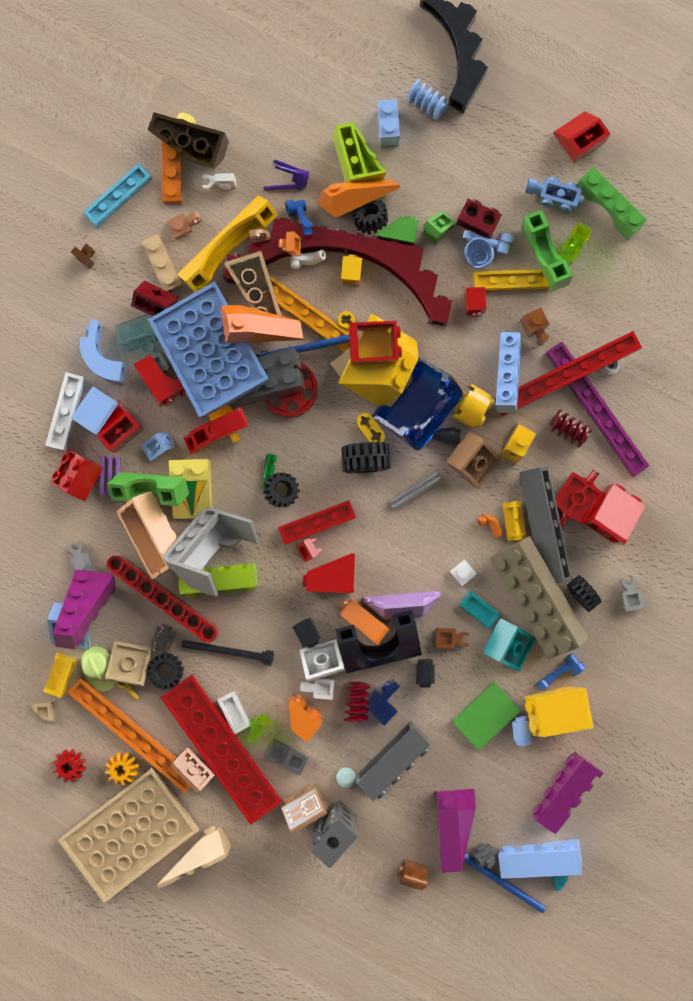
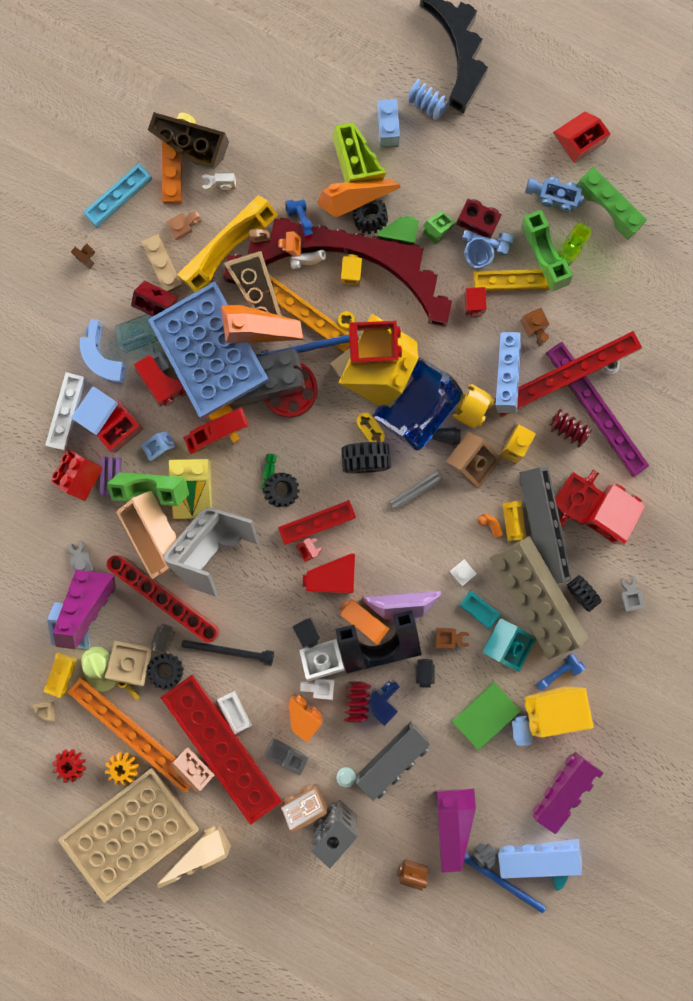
lime wedge [178,563,259,598] -> none
clear neon green bracket [247,714,273,743] -> none
dark purple plant [263,159,309,190] -> none

